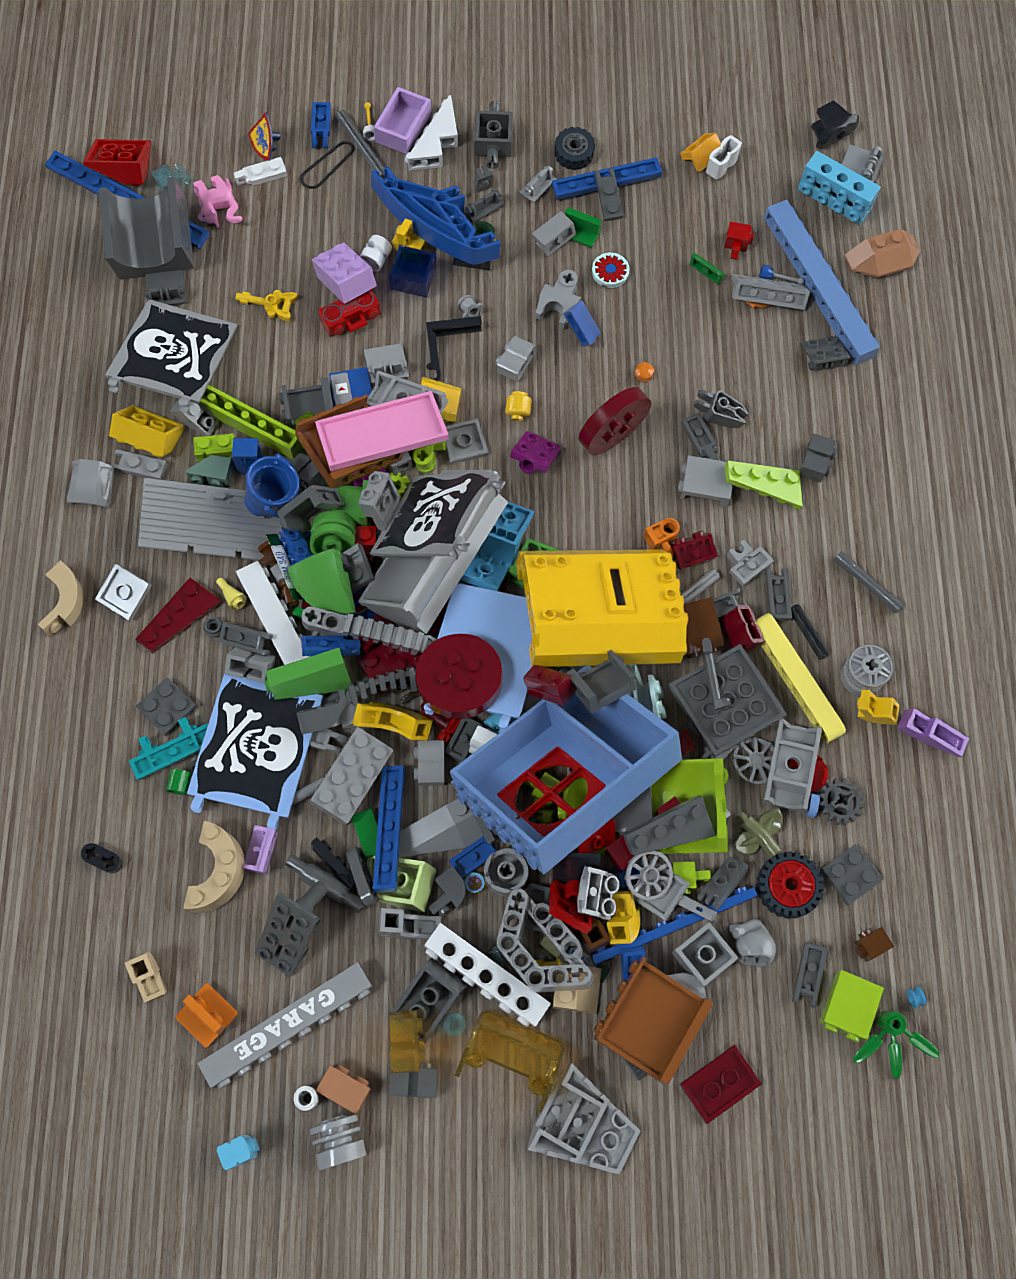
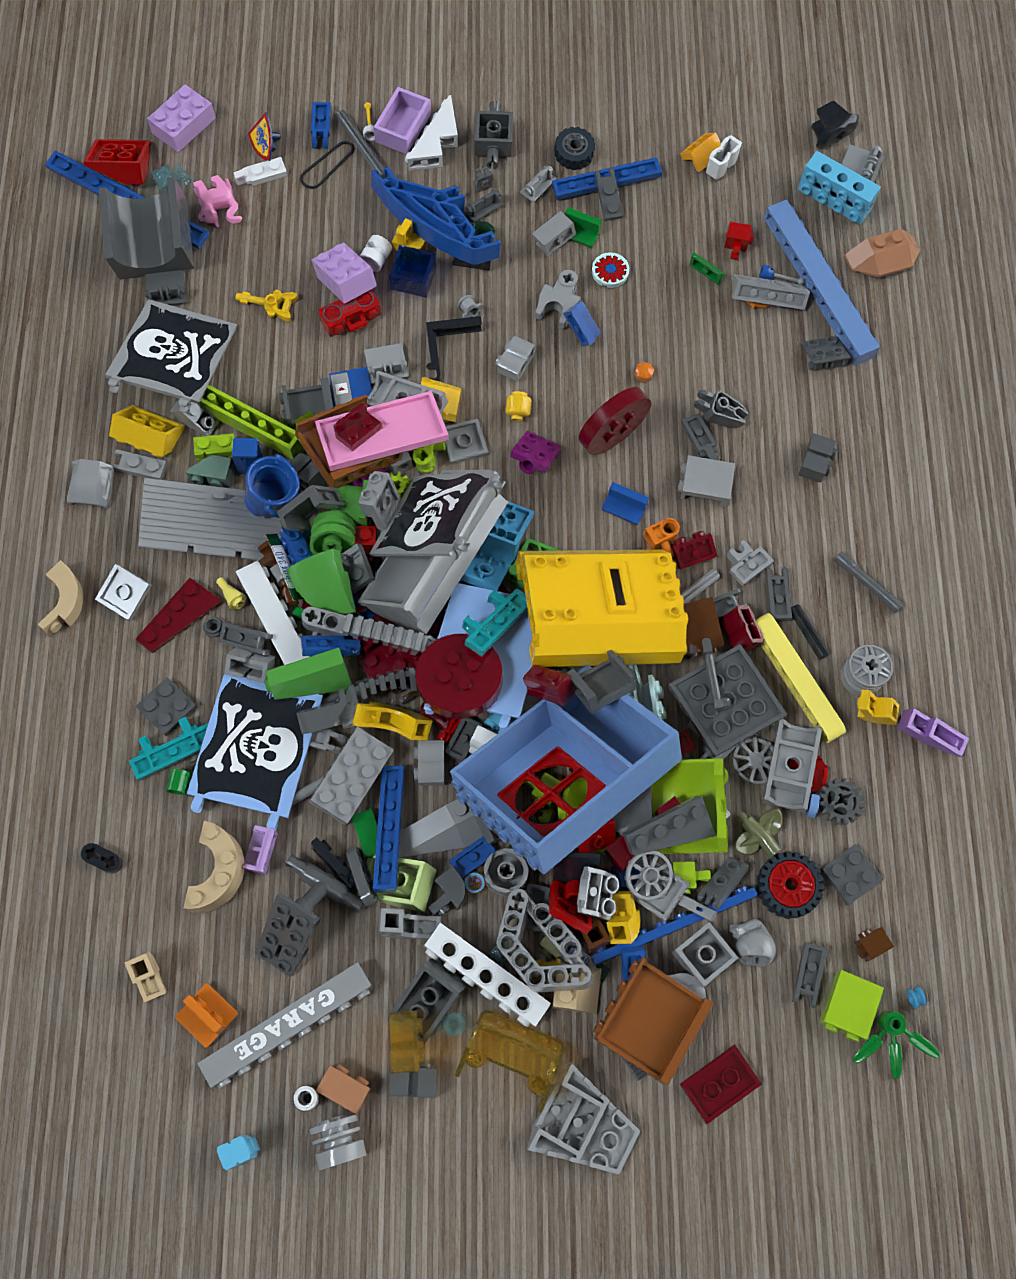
lime wing [725,461,803,510] -> none
none -> lavender piece [147,84,216,152]
none -> dark red bracket [333,402,382,451]
none -> teal hinge [462,589,528,657]
none -> blue panel [602,482,649,525]

